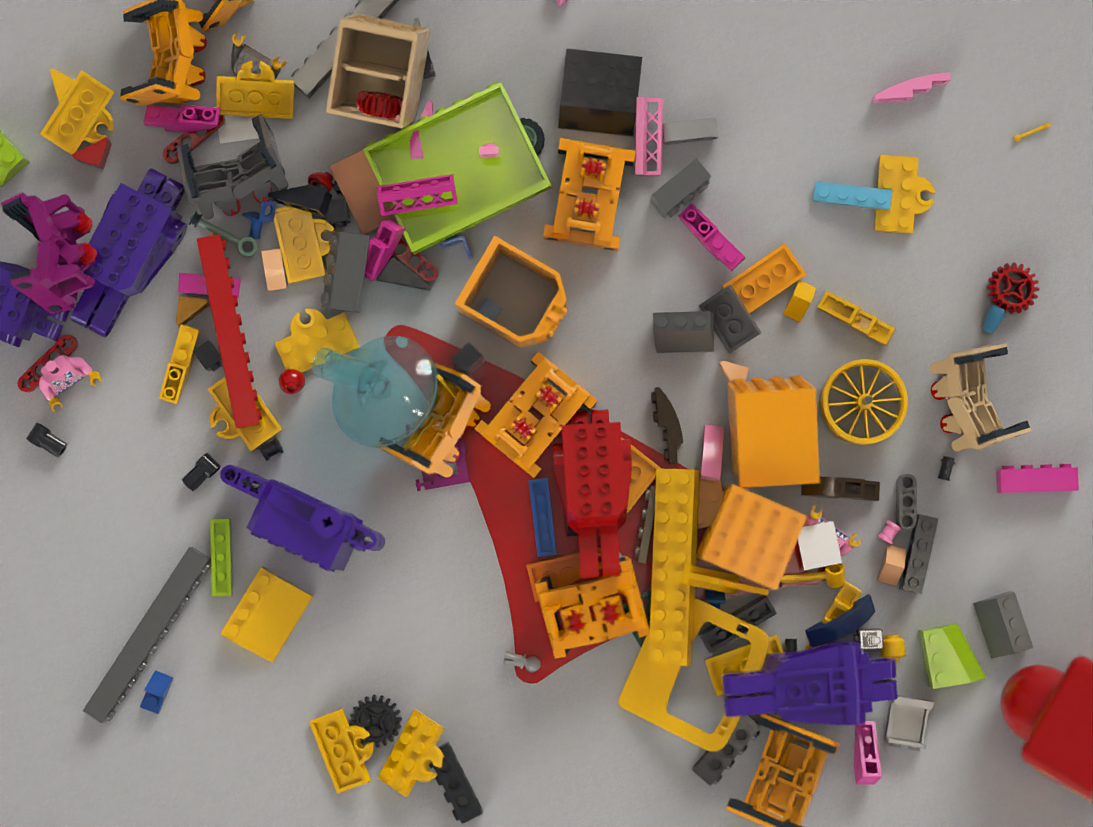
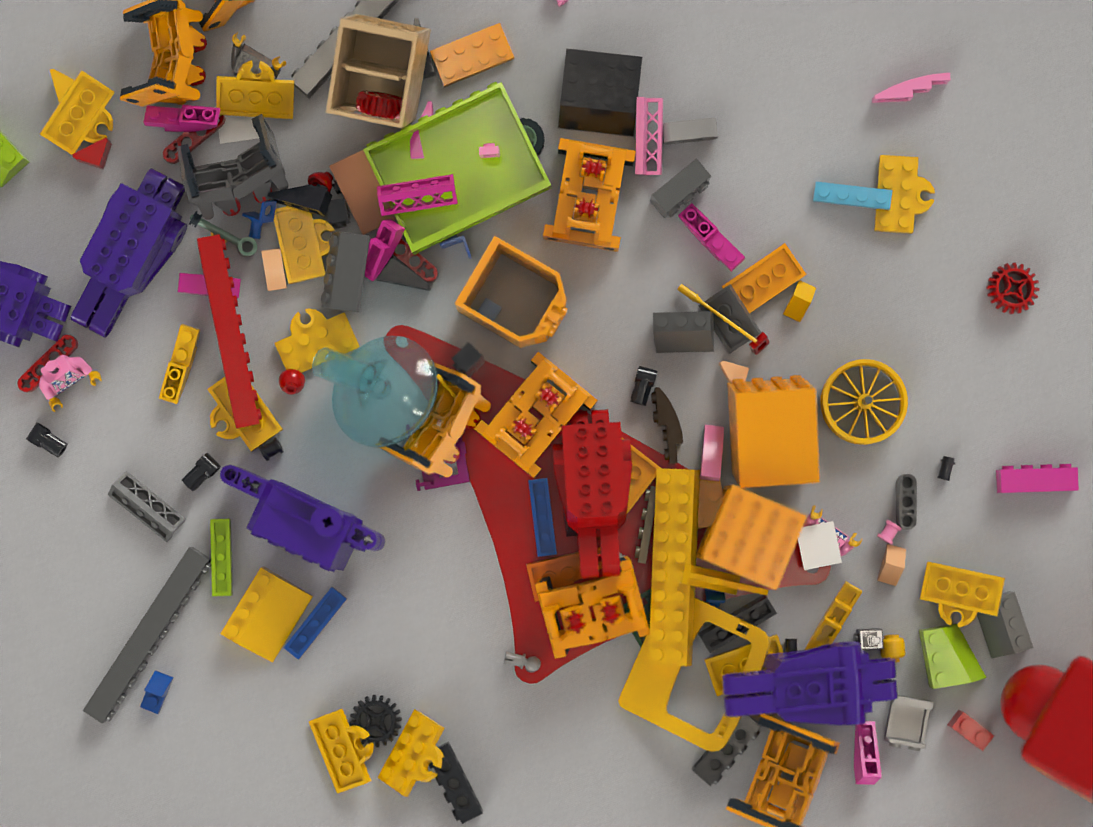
magenta container [1,192,97,314] -> none
pearl gold slope [176,296,210,327] -> none
black brick [193,340,222,372] -> none
yellow piece [778,563,845,588] -> none
dark brown slope [801,476,880,501] -> none
dark blue slope [805,594,875,647] -> none
yellow slope [817,291,896,347] -> none
black brick [899,514,939,594] -> none
tan container [929,343,1031,451] -> none
dark azure cone [982,305,1006,334] -> none
yellow hinge [1013,122,1051,142] -> none
none -> dark grey fence [108,471,186,542]
none -> blue plate [284,587,347,660]
none -> light orange plate [430,23,514,87]
none -> black piece [630,365,658,406]
none -> yellow piece [677,284,758,343]
none -> red tile [749,332,770,355]
none -> yellow plate [920,561,1005,627]
none -> brick [947,709,994,751]

